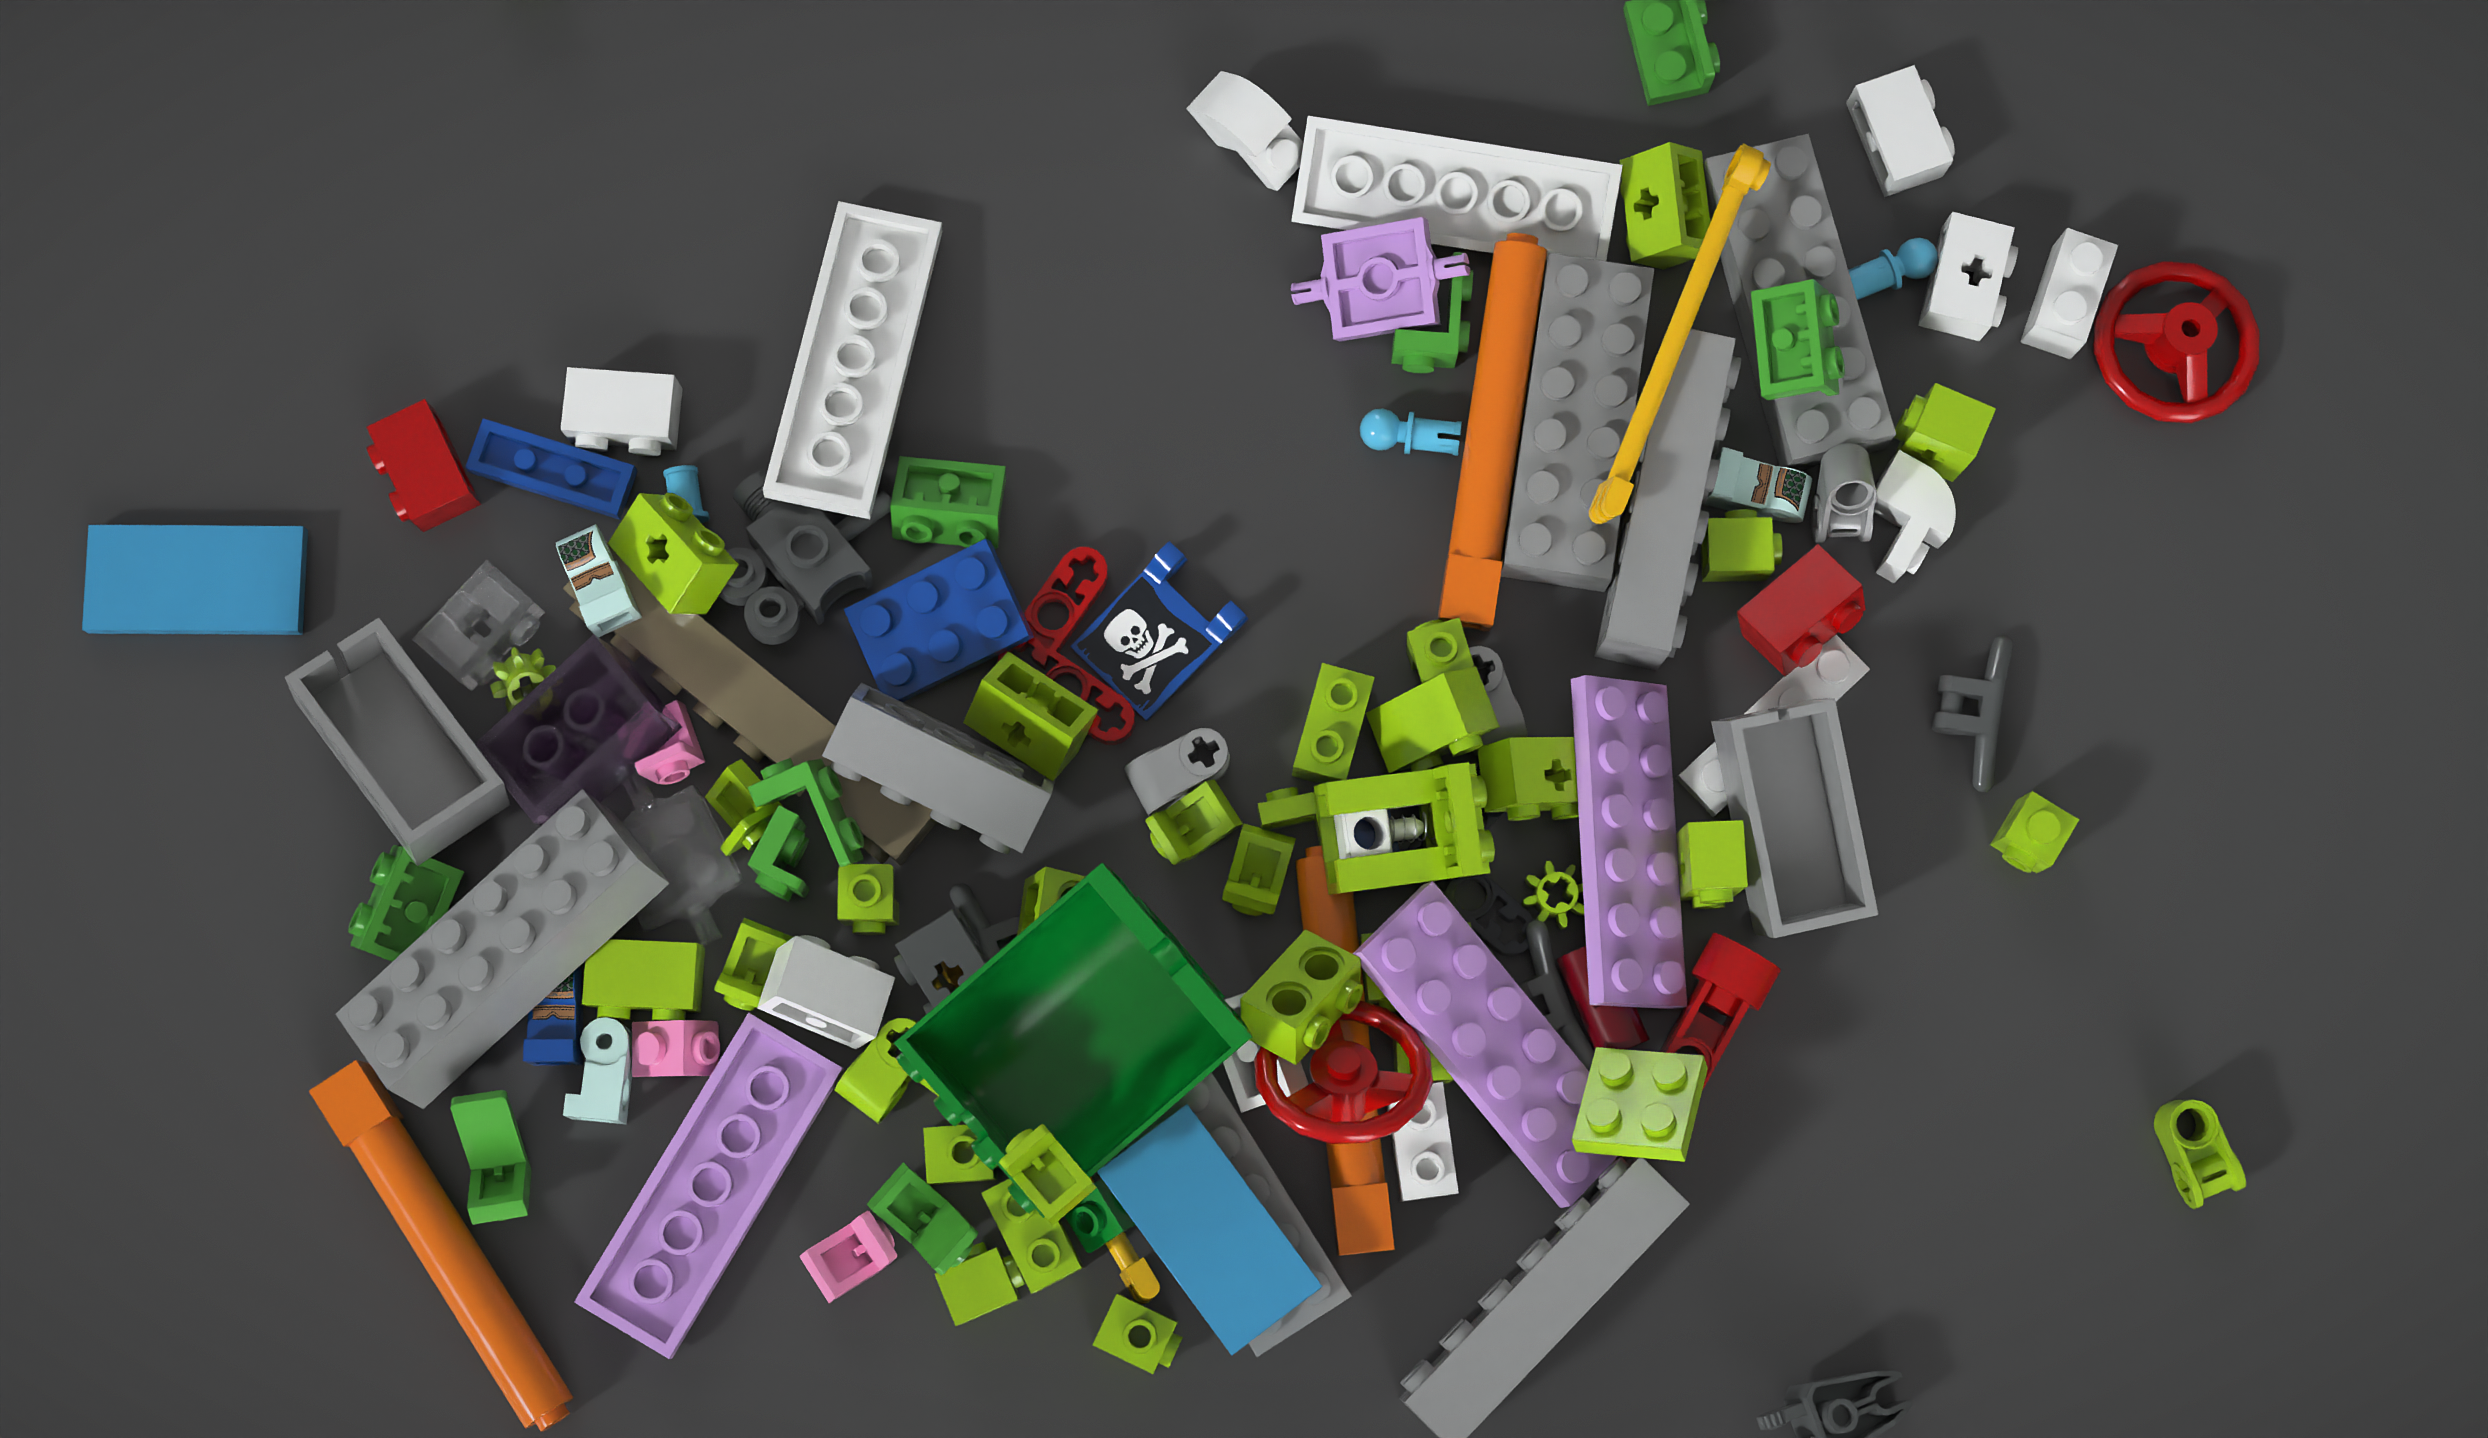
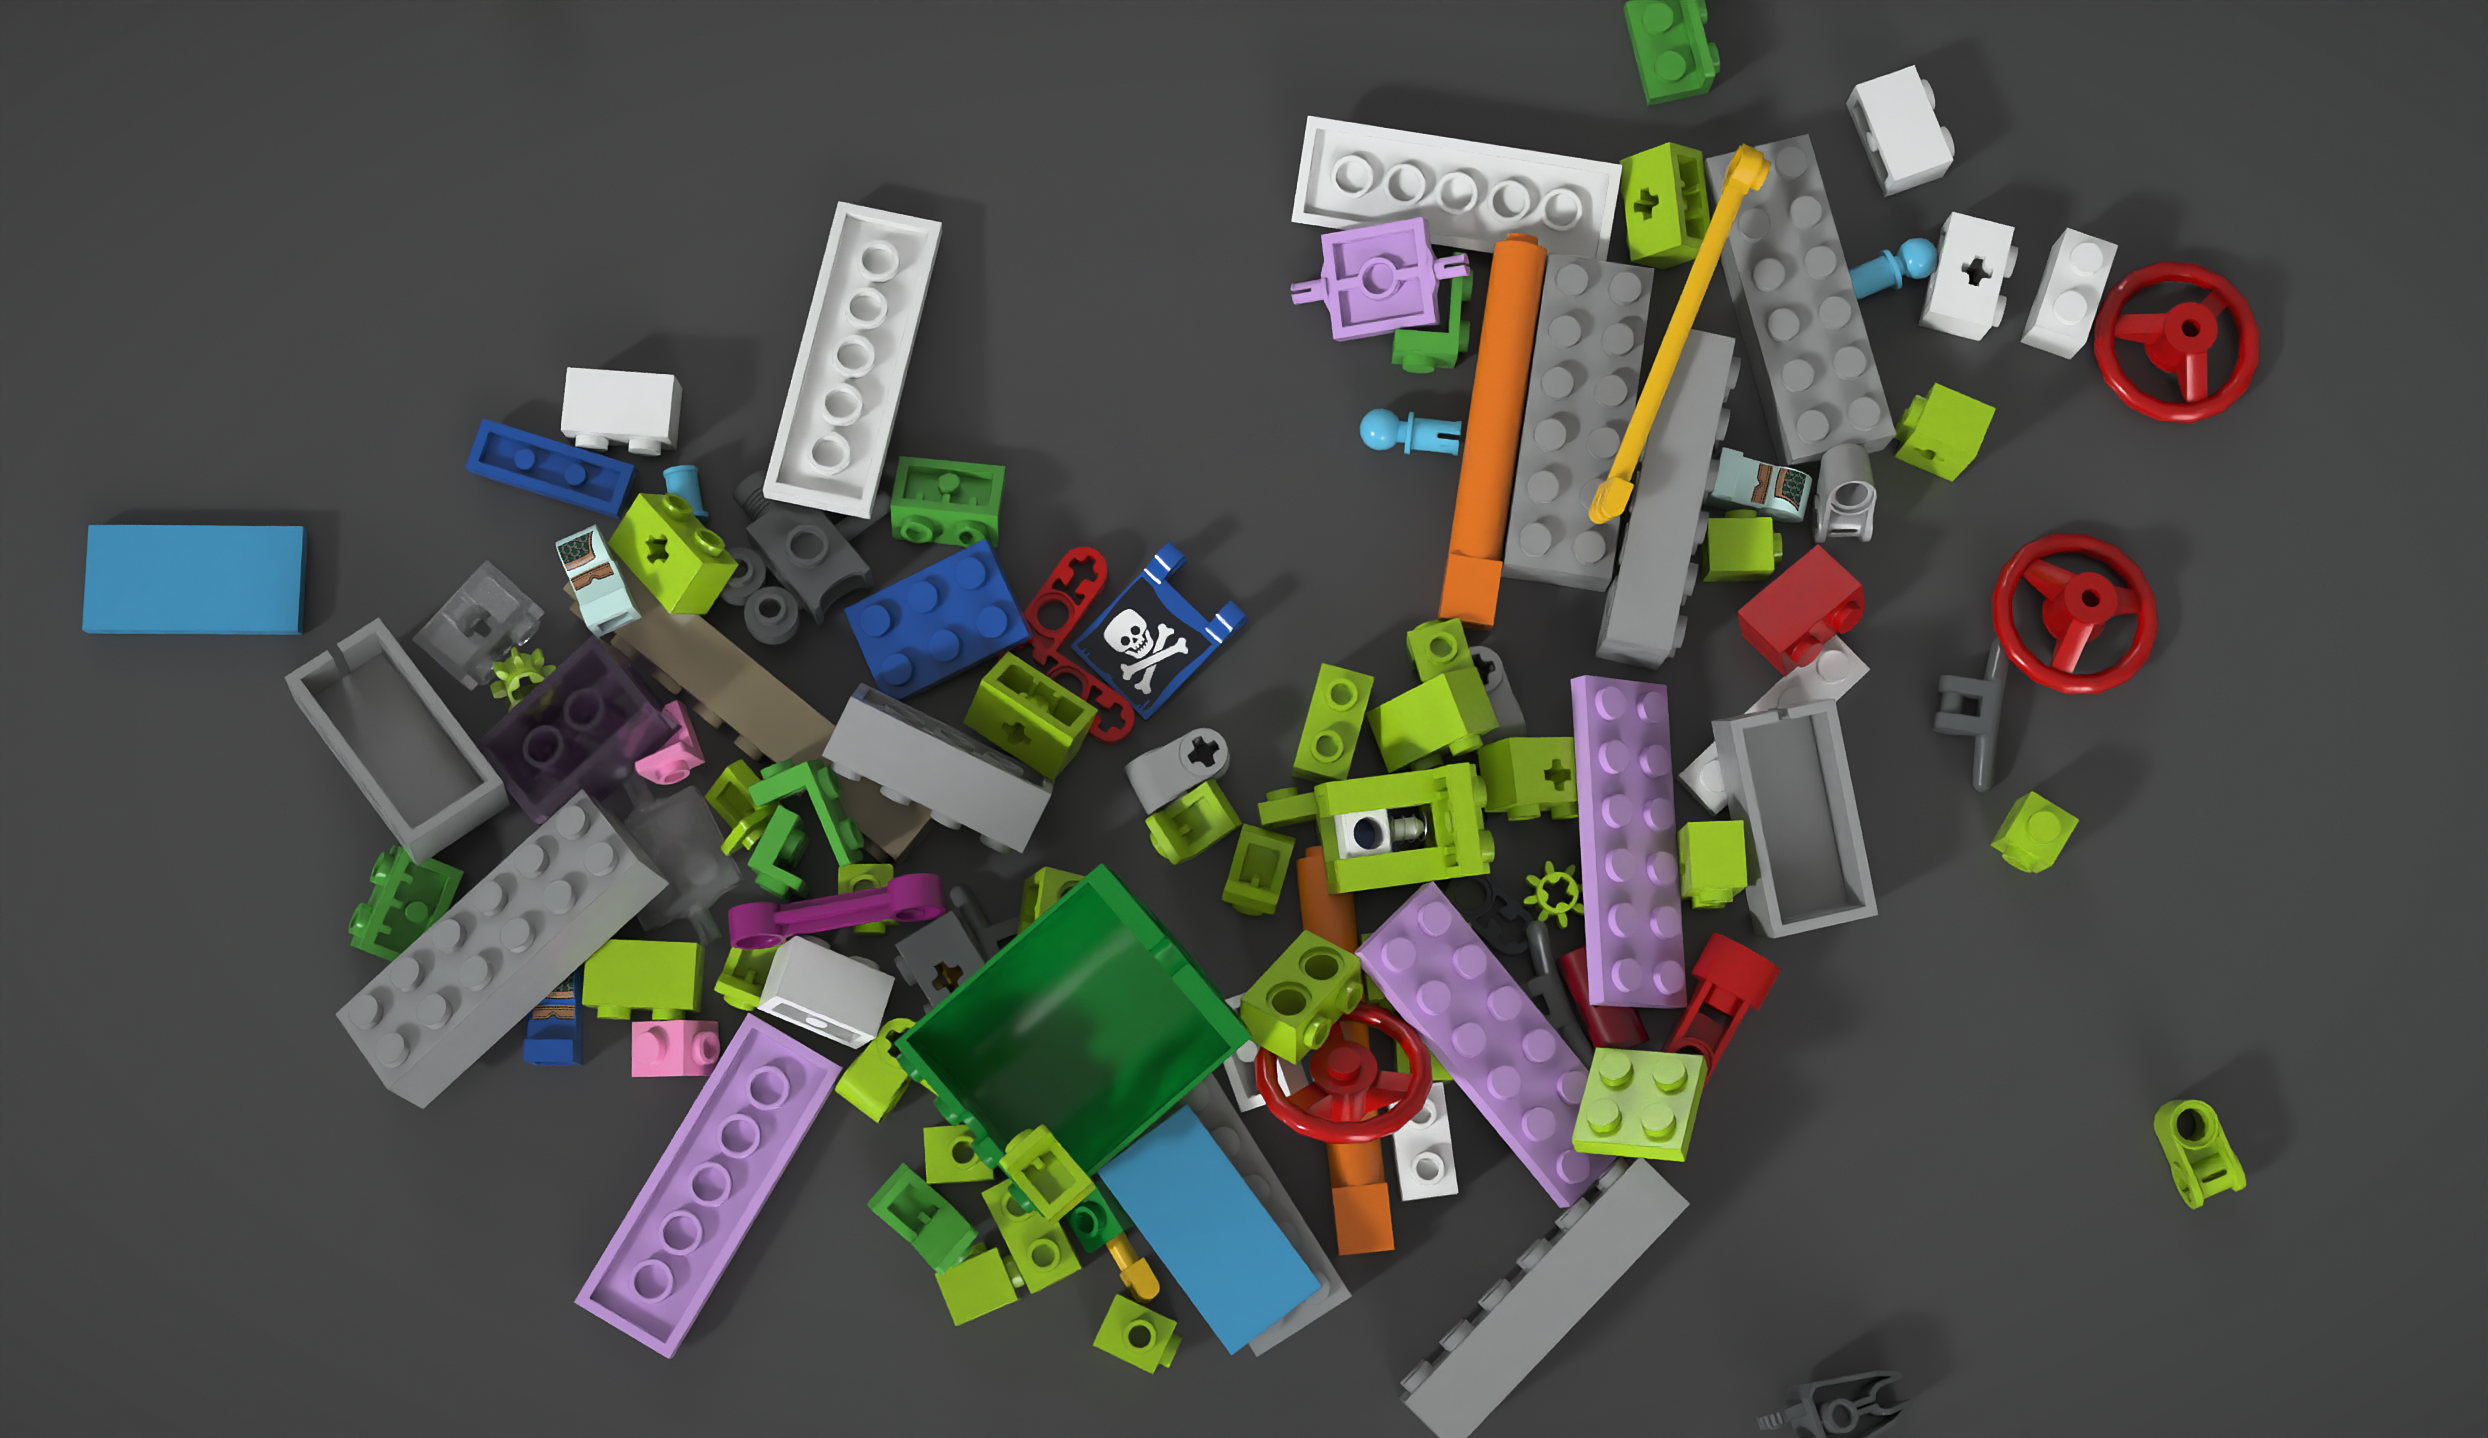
orange brick [309,1060,574,1432] -> none
red brick [366,399,481,532] -> none
bright green bracket [450,1090,532,1225] -> none
light aqua leg [563,1017,632,1124] -> none
bright pink bracket [799,1210,897,1303] -> none
white brick [1186,71,1304,191] -> none
bright green bracket [1751,279,1845,400] -> none
white brick [1873,450,1956,583] -> none
none -> magenta piece [728,873,946,950]
none -> red piece [1991,533,2159,694]

